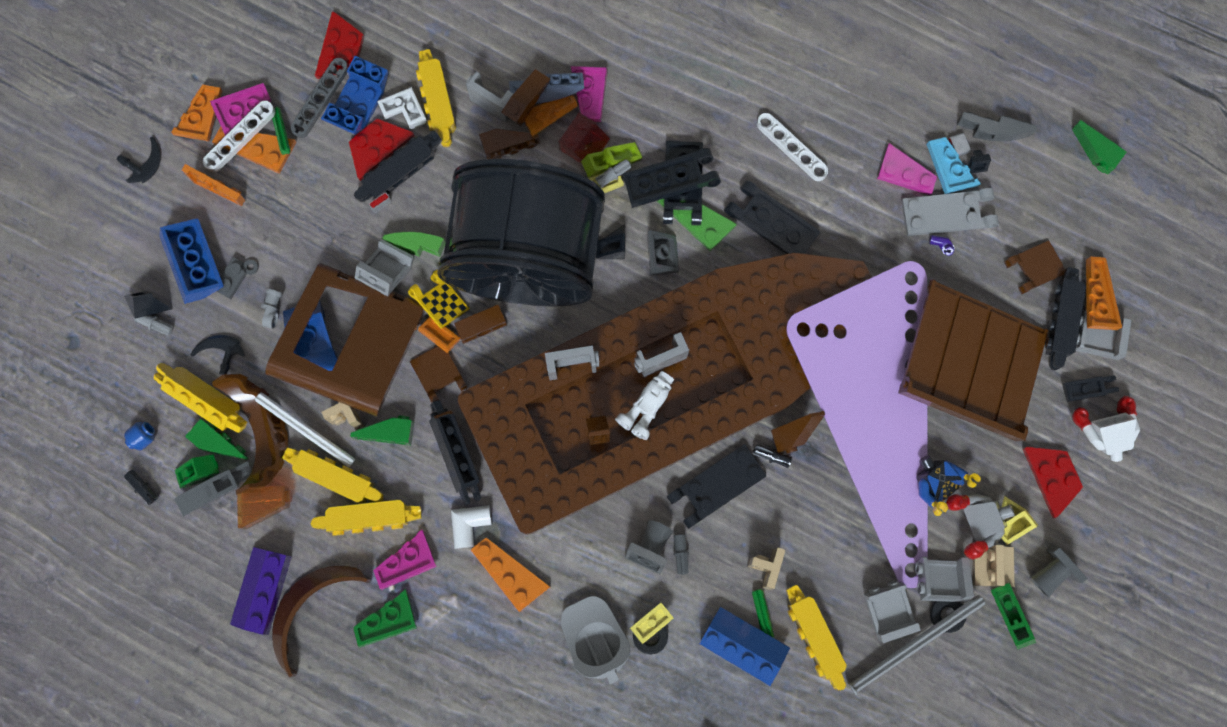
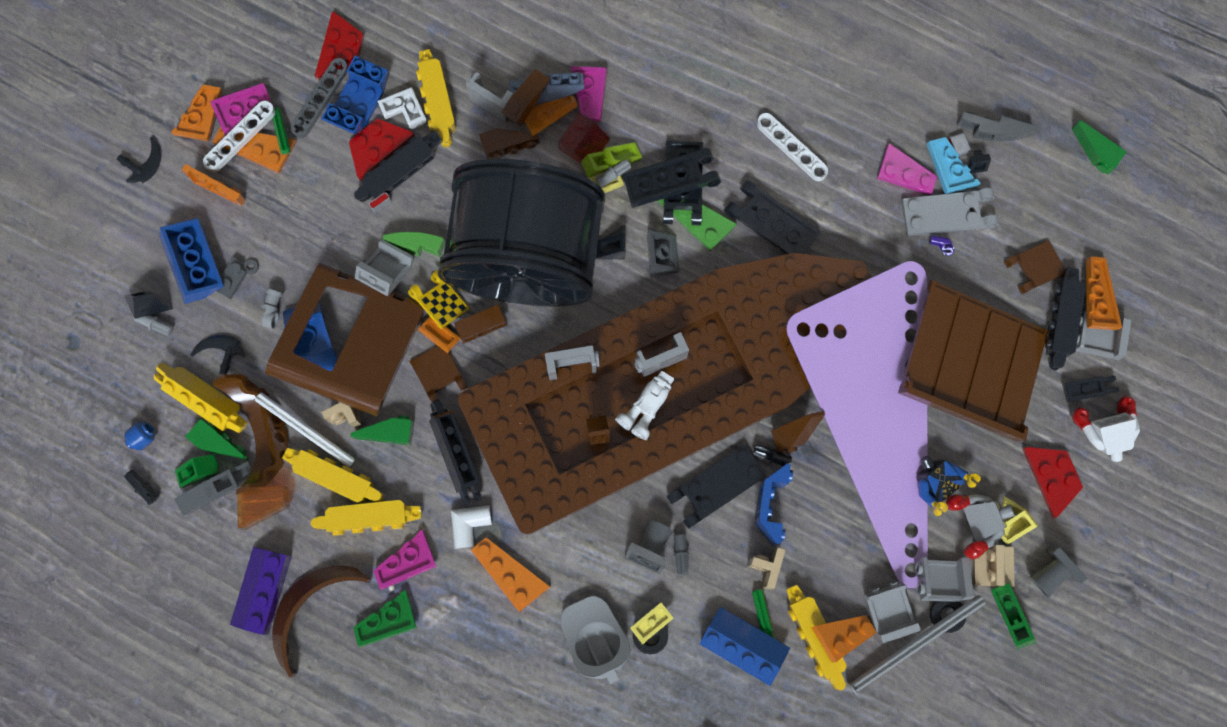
none -> blue slope [755,464,793,546]
none -> orange wing [811,615,877,663]

